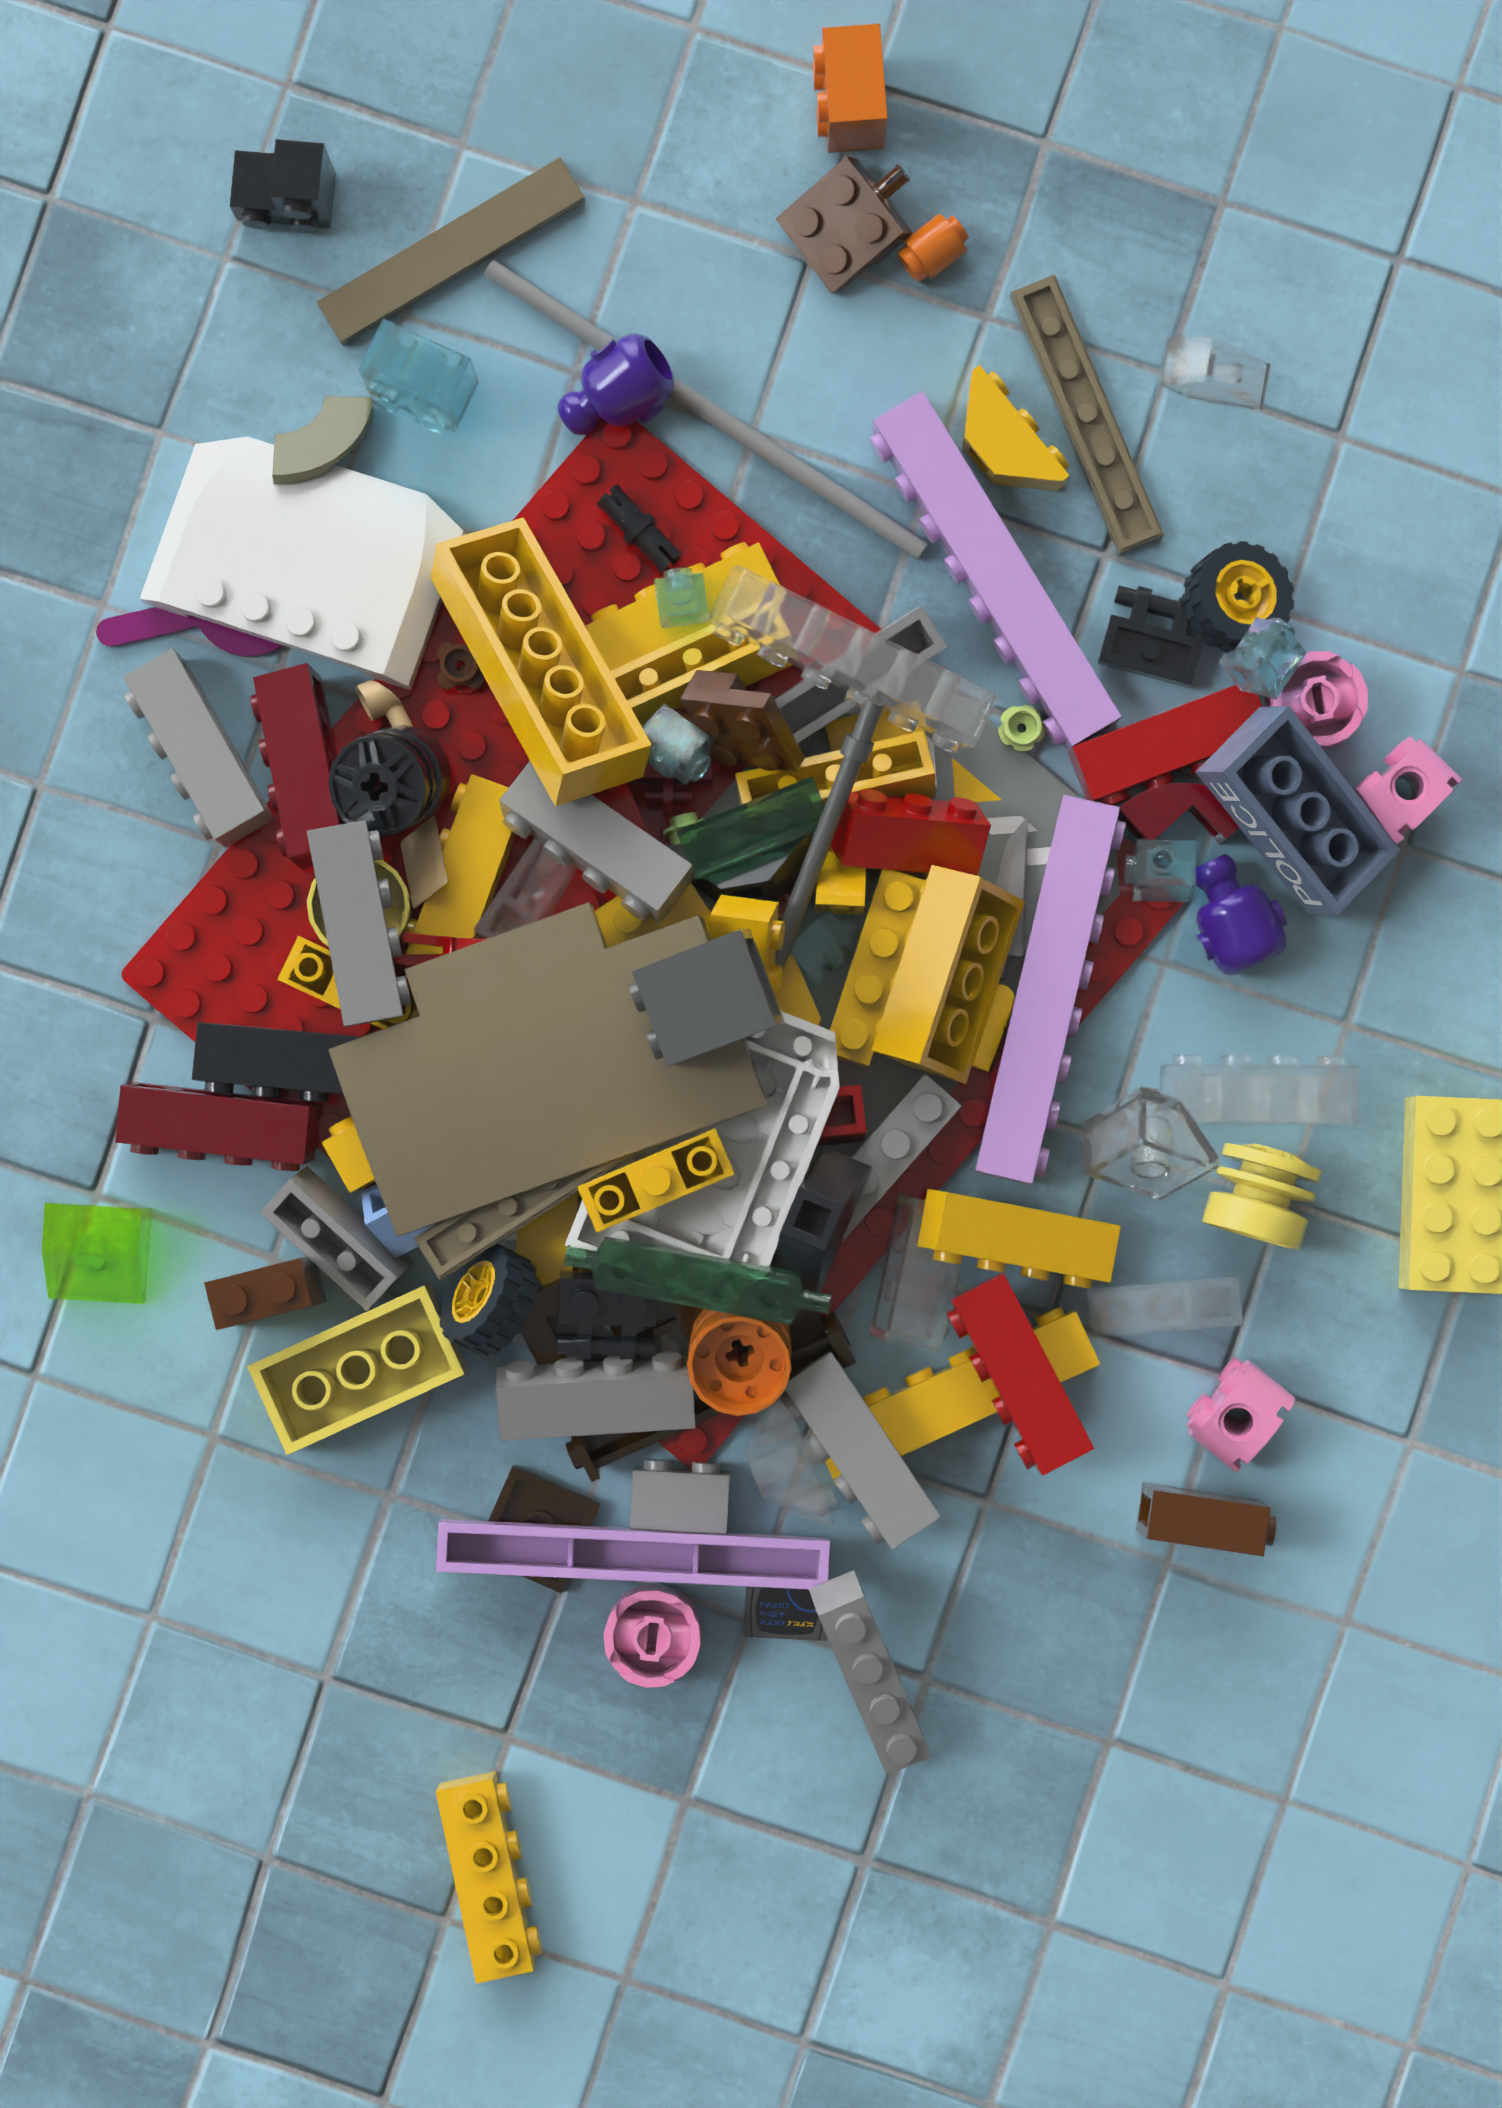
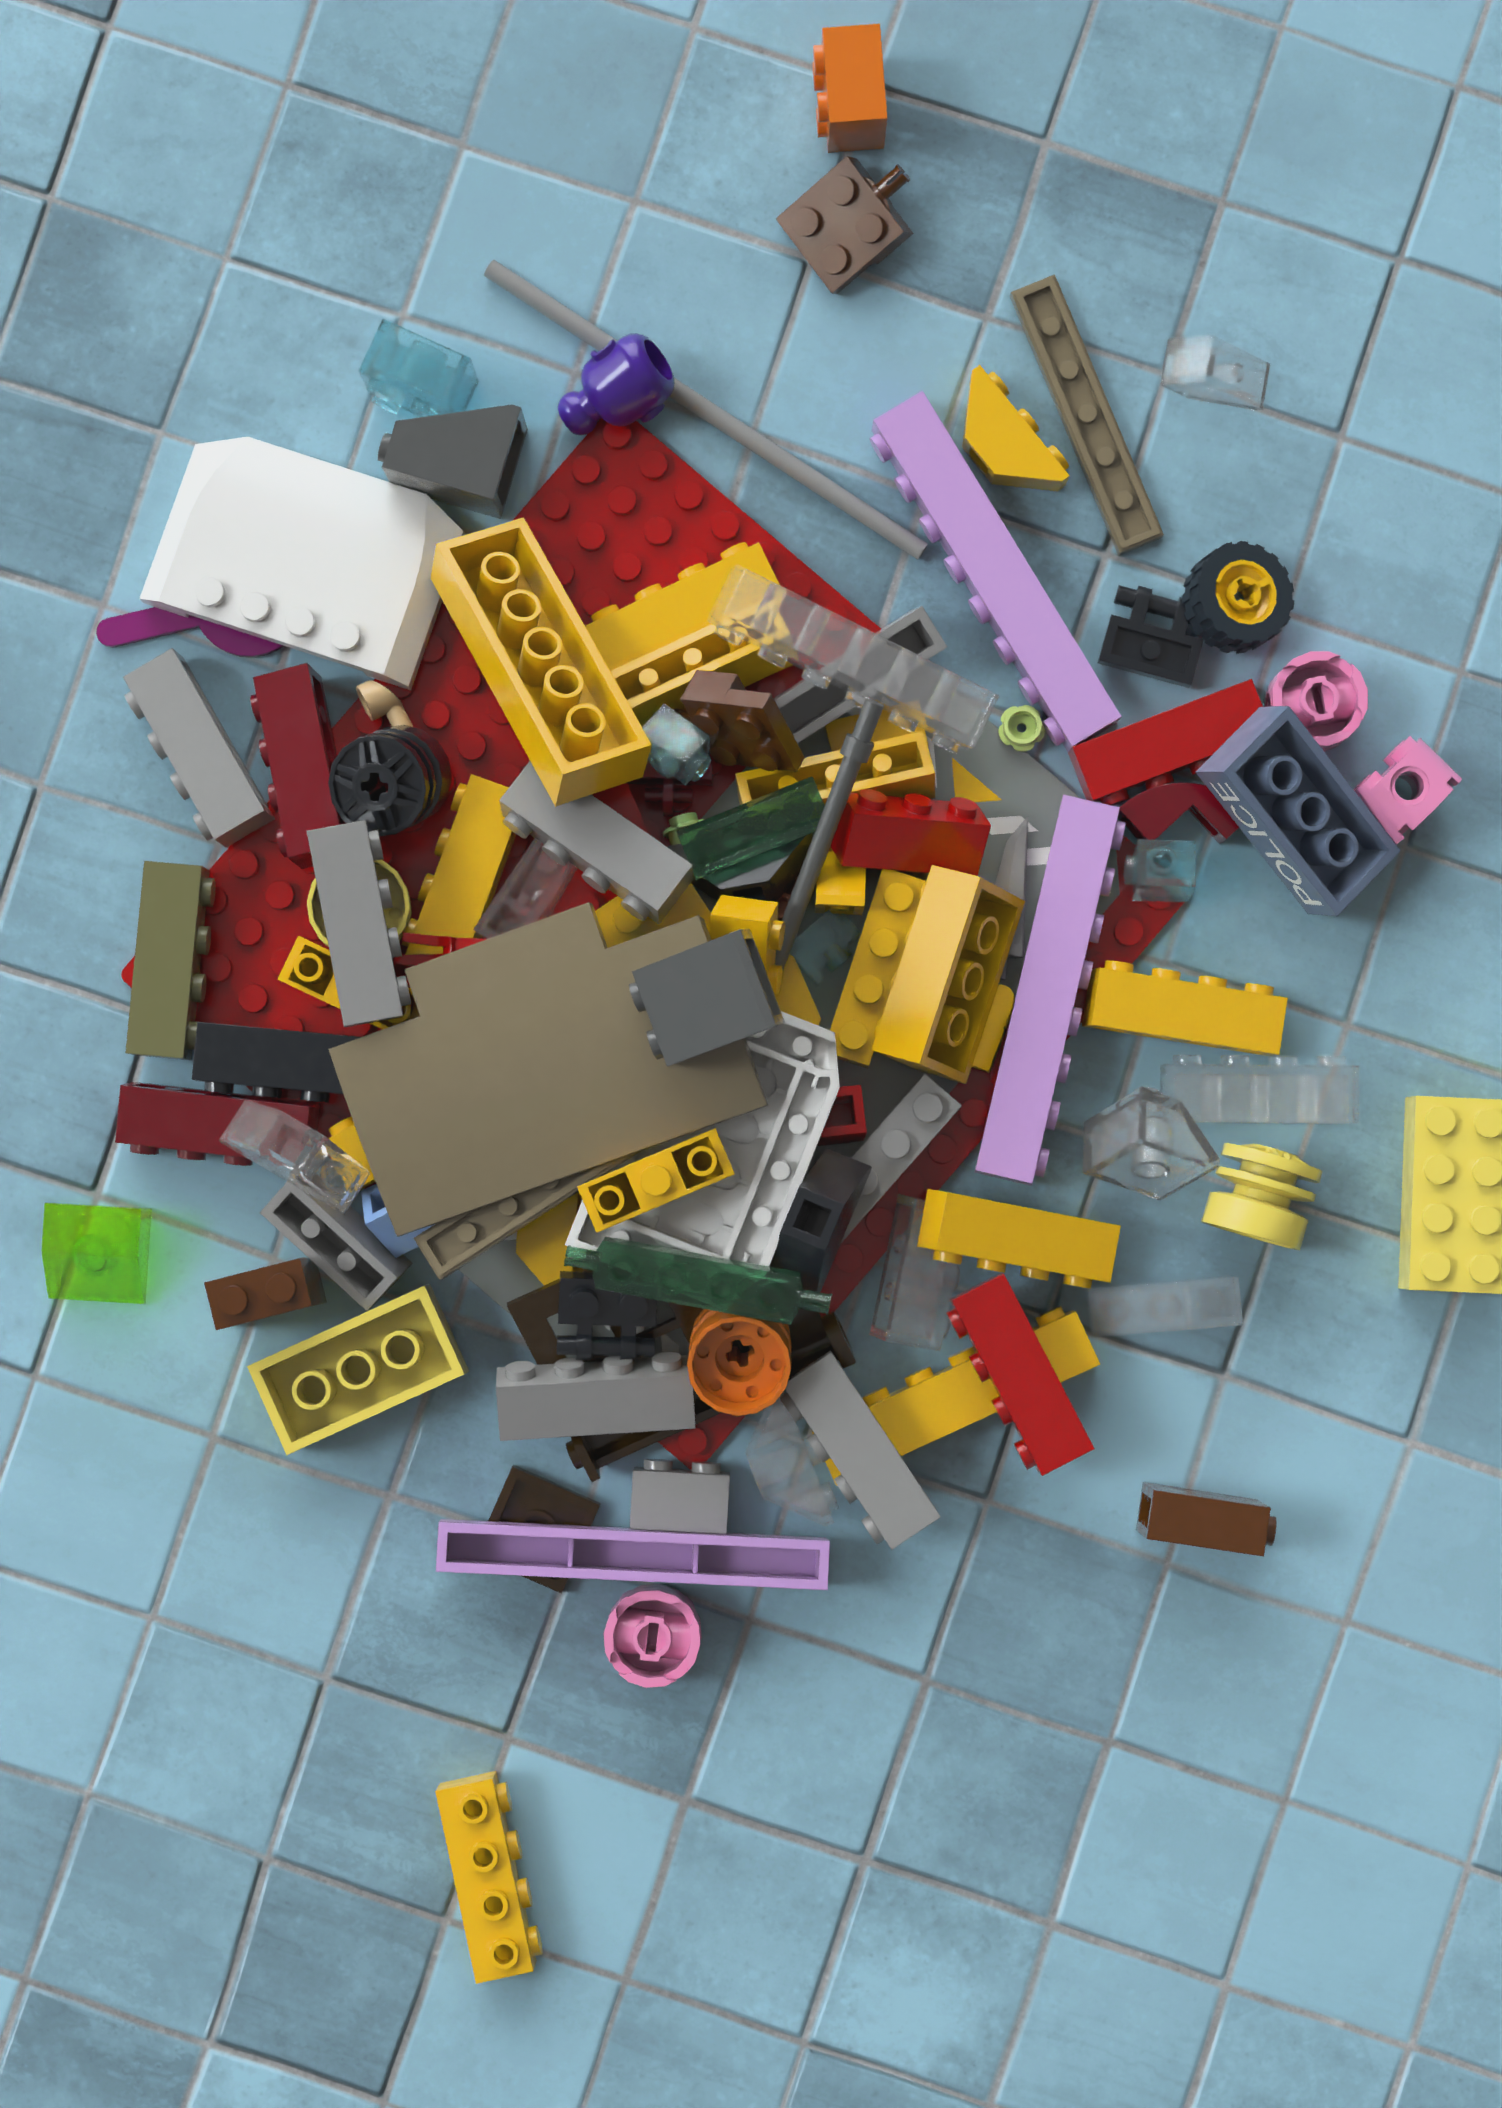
black brick [230,139,336,233] -> none
tile [272,396,374,484] -> none
dark tan tile [317,157,585,346] -> none
tan sticker [400,815,448,909] -> none
reddish brown plate [437,642,485,690] -> none
black wheel [439,1244,538,1357] -> none
black pin [596,484,684,575] -> none
clear light blue brick [654,568,709,628] -> none
black sticker [744,1586,828,1641] -> none
light grey brick [809,1570,932,1775] -> none
orange brick [896,213,969,283] -> none
bright pink brick [1186,1357,1295,1472] -> none
dark purple piece [1192,854,1287,976] -> none
clear light blue brick [1219,617,1306,699] -> none
none -> olive brick [125,861,216,1060]
none -> clear slope [219,1099,370,1215]
none -> dark grey slope [378,404,528,519]
none -> yellow brick [1082,960,1288,1056]

